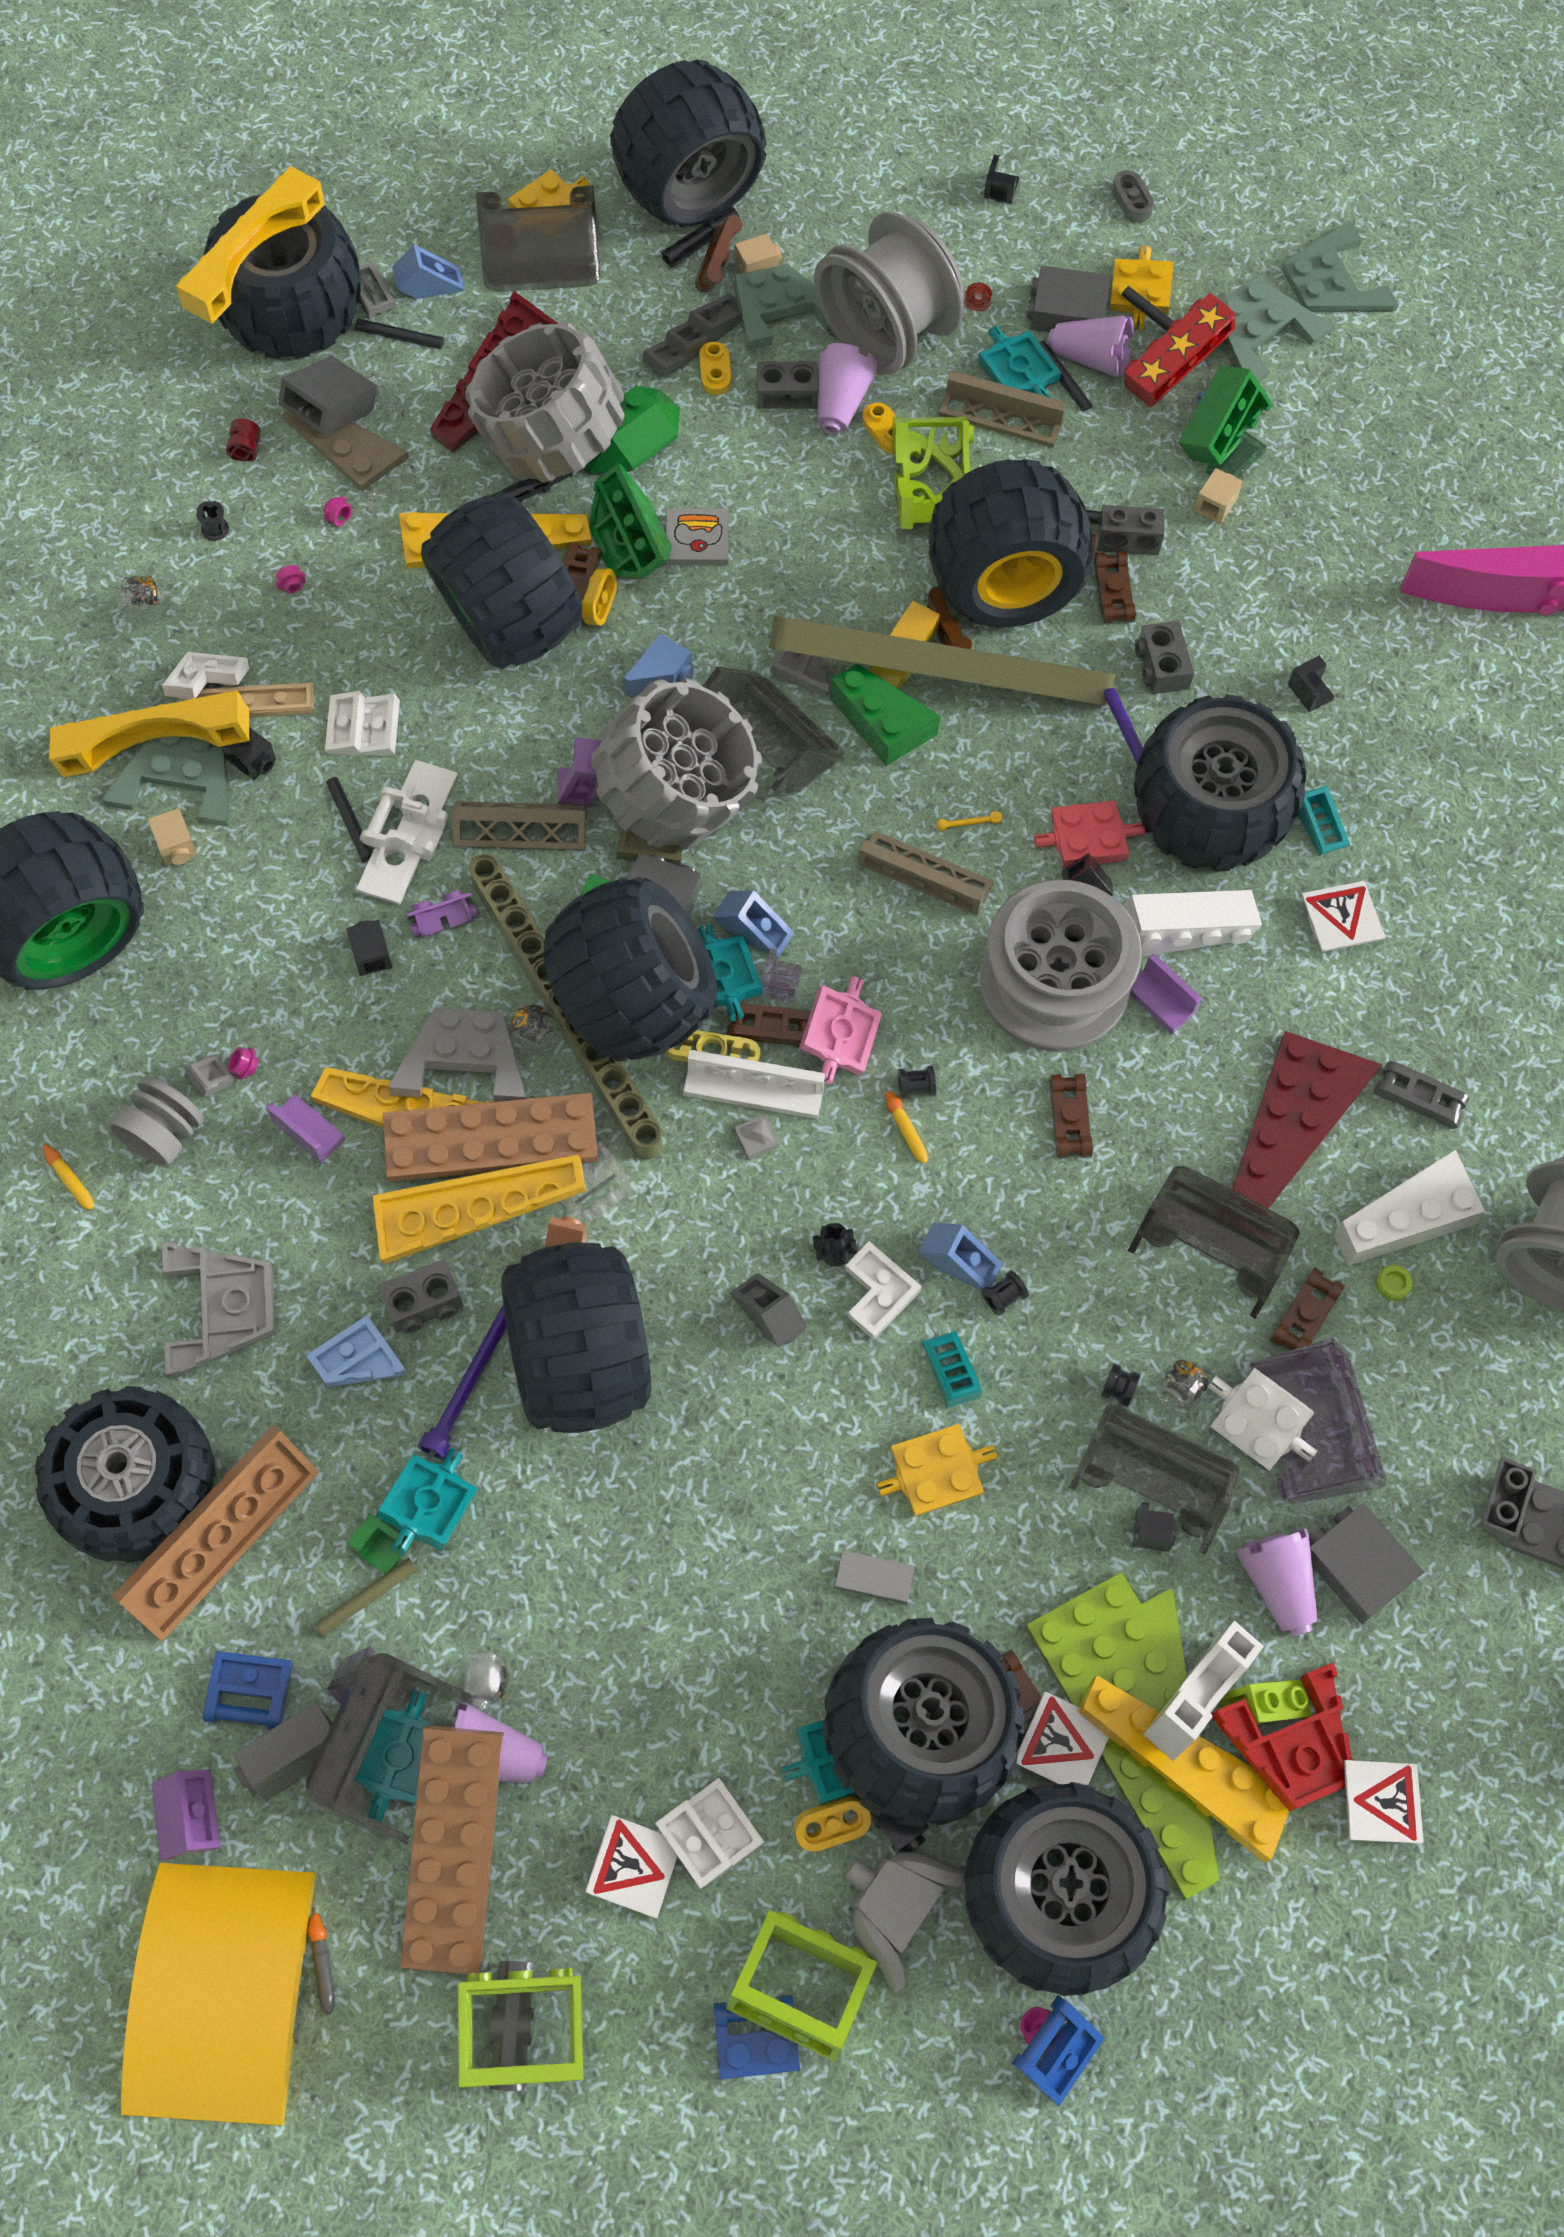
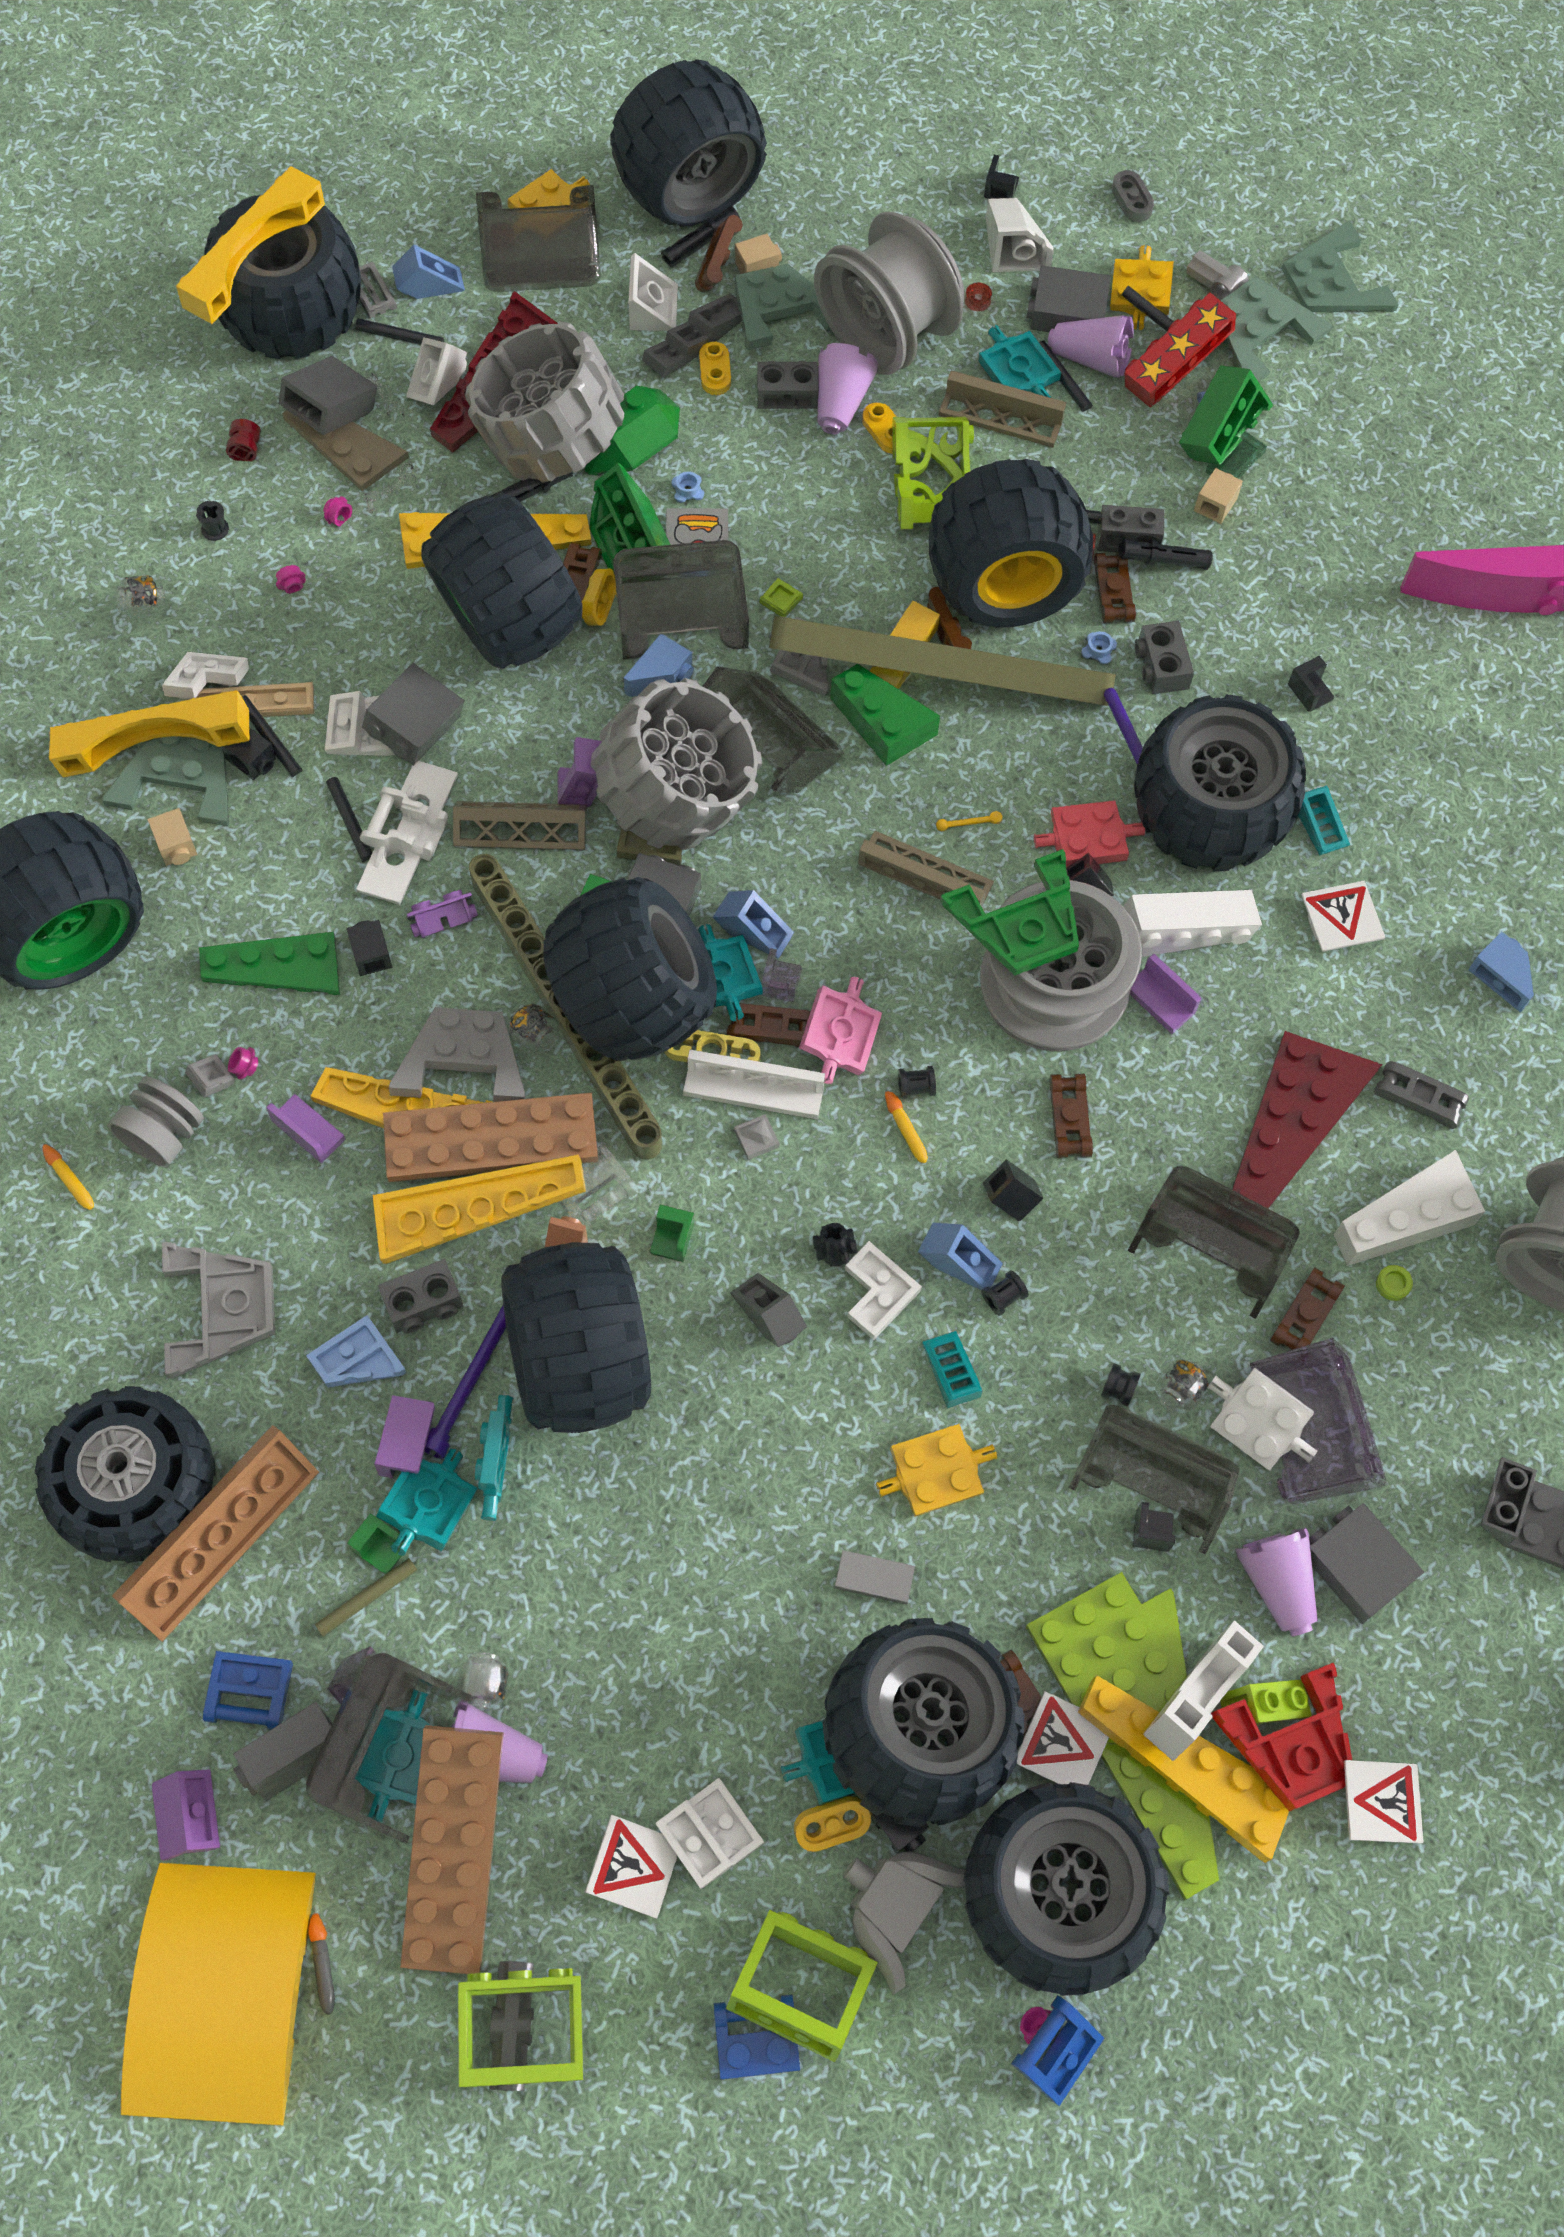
none -> green wing [199,931,340,995]
none -> black bar [242,695,302,777]
none -> dark grey brick [362,663,465,766]
none -> medium lavender panel [375,1395,435,1478]
none -> white slope [406,337,467,405]
none -> teal plate [475,1395,514,1521]
none -> clear smoke windscreen [613,540,749,660]
none -> white slope [628,253,678,331]
none -> green panel [650,1204,694,1262]
none -> light blue plate [672,472,704,503]
none -> lime tile [759,578,803,617]
none -> green wing [940,849,1079,976]
none -> black panel [983,1159,1044,1221]
none -> white slope [986,198,1053,272]
none -> light blue plate [1081,631,1117,664]
none -> black pin [1118,539,1213,570]
none -> light grey piece [1186,251,1249,300]
none -> medium blue slope [1469,932,1534,1013]

